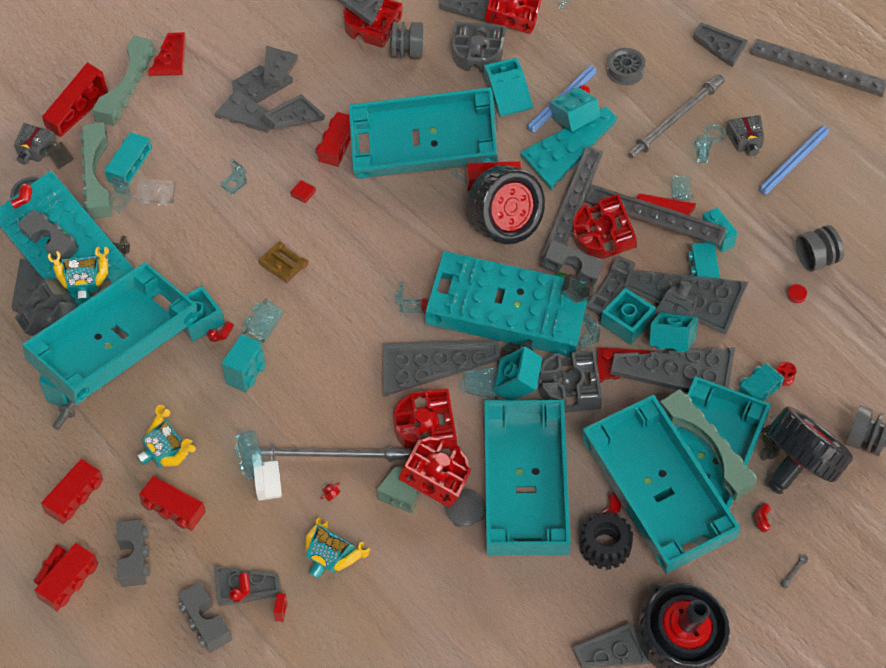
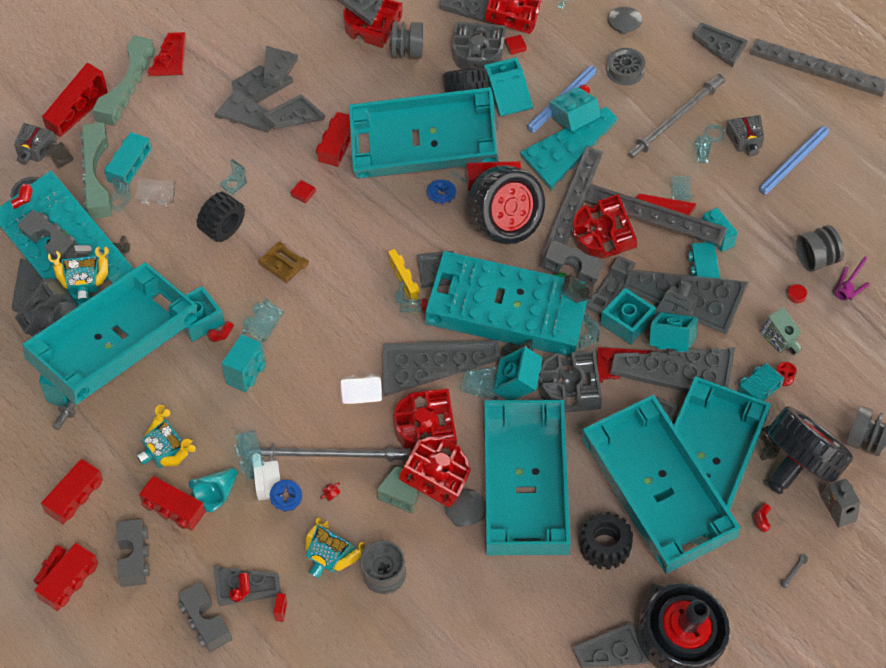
red arm [601,492,622,516] -> none
sand green arch [660,389,757,501] -> none
none -> dark grey tile [65,245,92,259]
none -> teal hat [188,467,238,513]
none -> black tyre [196,191,245,242]
none -> blue gear [269,480,302,512]
none -> clear bracket [341,374,382,404]
none -> dark grey wheel [360,540,407,595]
none -> yellow plate [388,249,420,304]
none -> dark grey tile [417,250,454,288]
none -> blue gear [427,180,456,205]
none -> black tyre [443,68,488,93]
none -> red tile [505,34,527,55]
none -> dark grey dish [608,6,642,35]
none -> sand green torso [759,307,803,356]
none -> dark grey torso [820,479,860,528]
none -> magenta plant [834,256,870,301]

